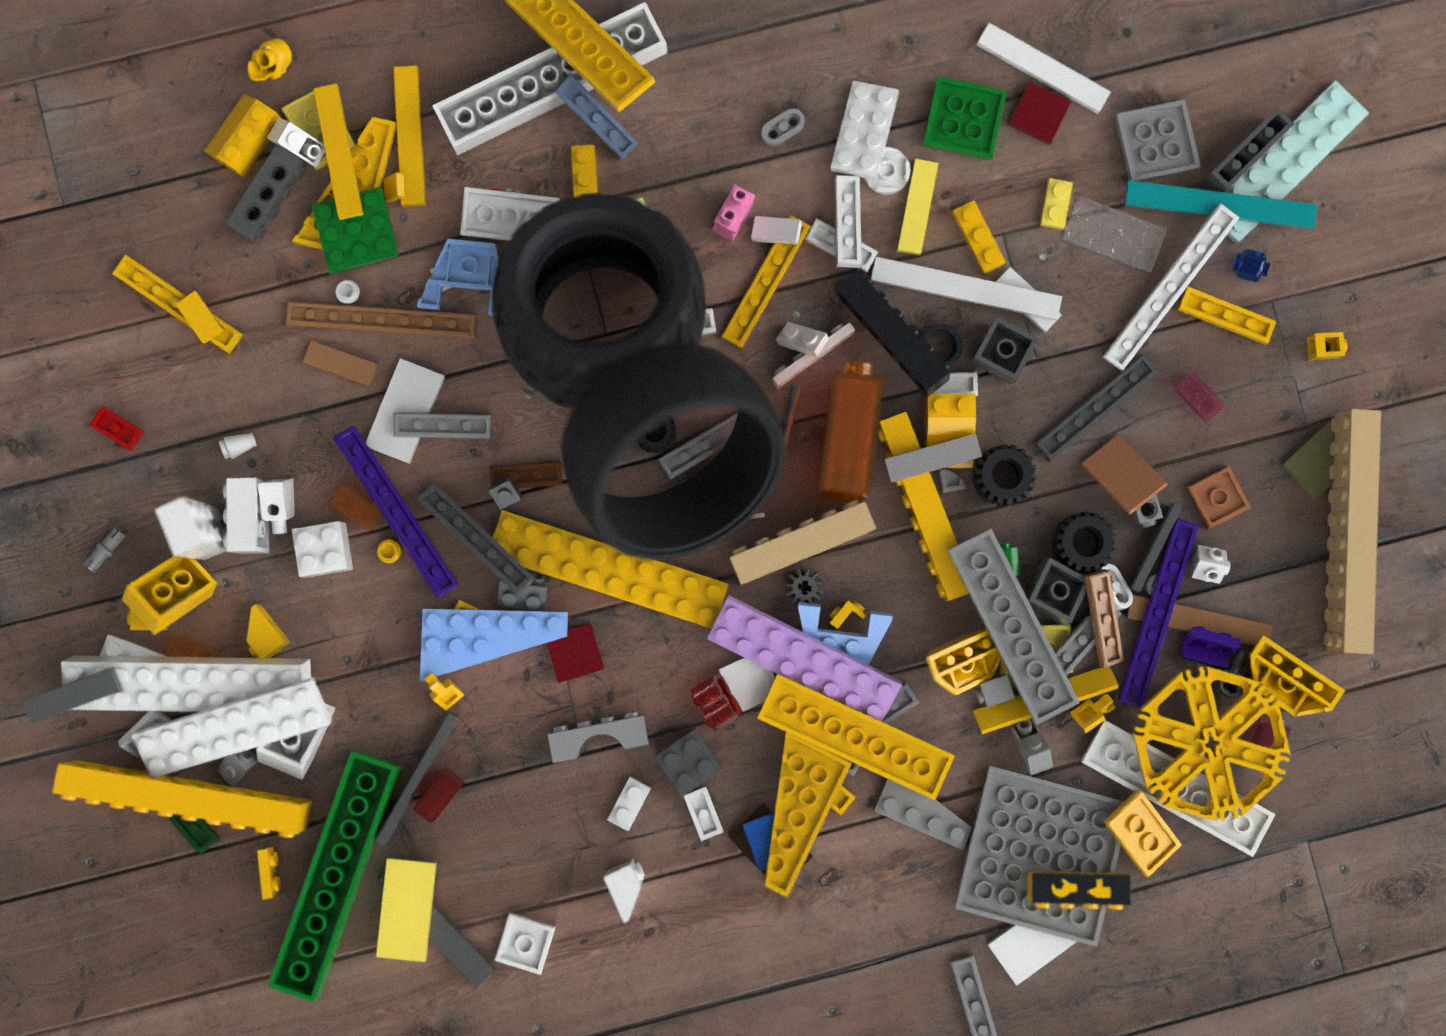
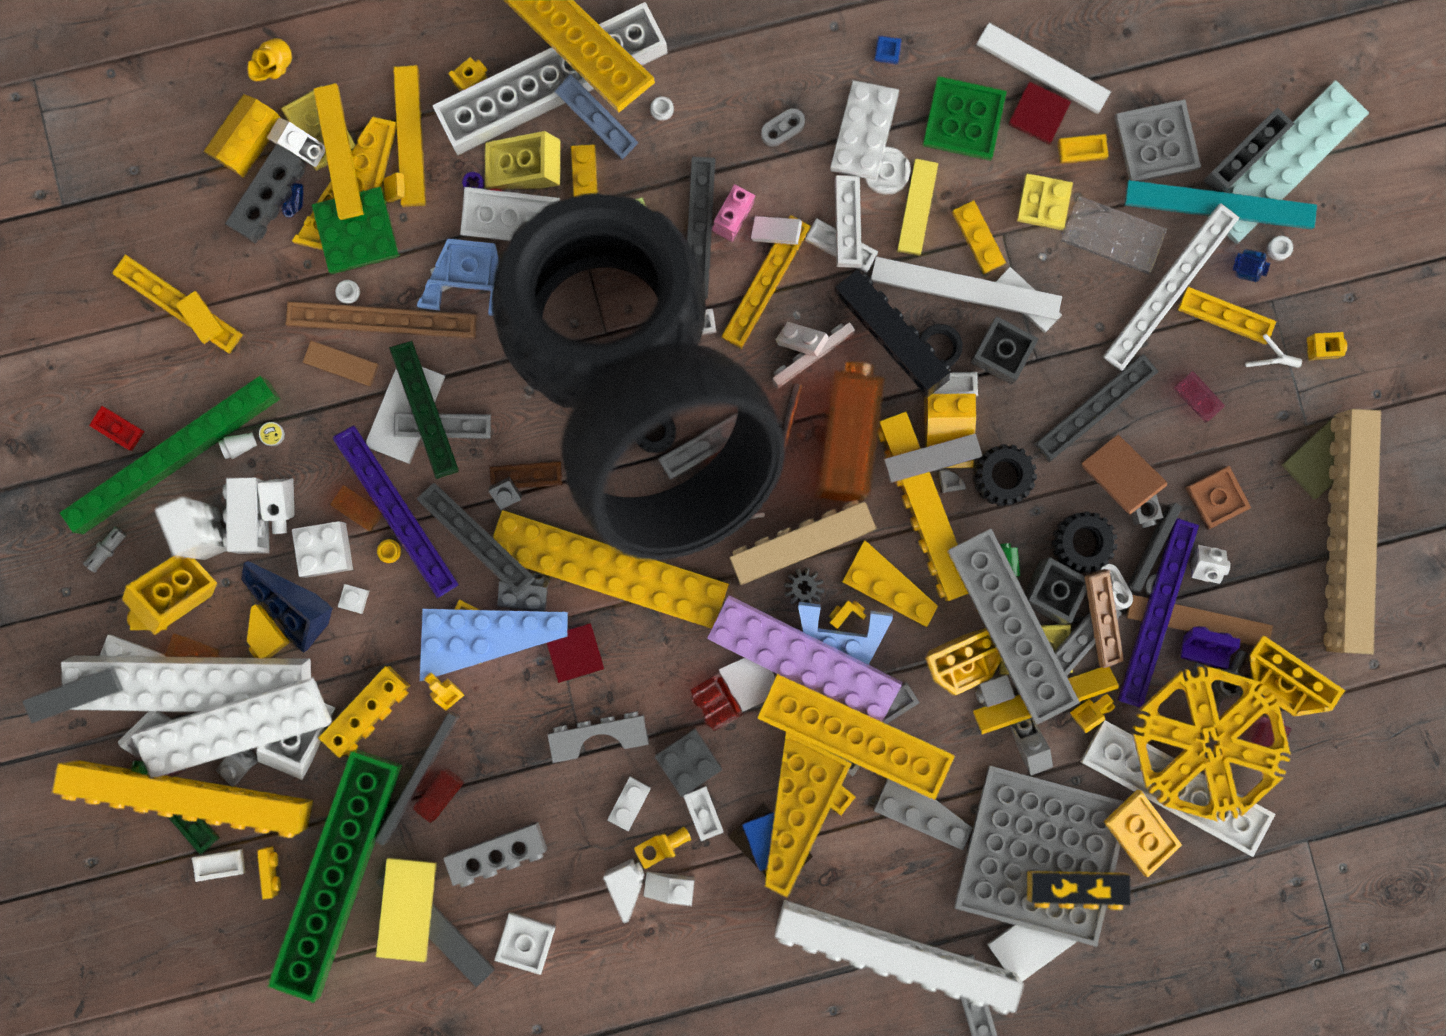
none -> green brick [60,376,281,534]
none -> green tile [131,760,149,775]
none -> white tile [192,849,246,882]
none -> dark blue wedge [241,561,333,653]
none -> tile [259,422,285,446]
none -> clear blue arm [281,183,304,218]
none -> yellow brick [319,666,411,758]
none -> white plate [338,584,369,614]
none -> dark green tile [389,341,459,479]
none -> light grey brick [443,822,547,887]
none -> yellow brick [448,57,488,91]
none -> dark purple bush [462,172,485,189]
none -> light yellow slope [485,131,560,189]
none -> yellow bracket [634,827,691,869]
none -> white slope [644,872,694,906]
none -> white plate [650,97,674,121]
none -> dark grey plate [687,157,715,299]
none -> white brick [775,900,1023,1014]
none -> yellow wing [842,540,938,627]
none -> blue tile [875,36,901,64]
none -> light yellow plate [1017,173,1050,226]
none -> yellow tile [1058,134,1108,164]
none -> white plant [1245,334,1302,368]
none -> white tile [1267,236,1293,261]

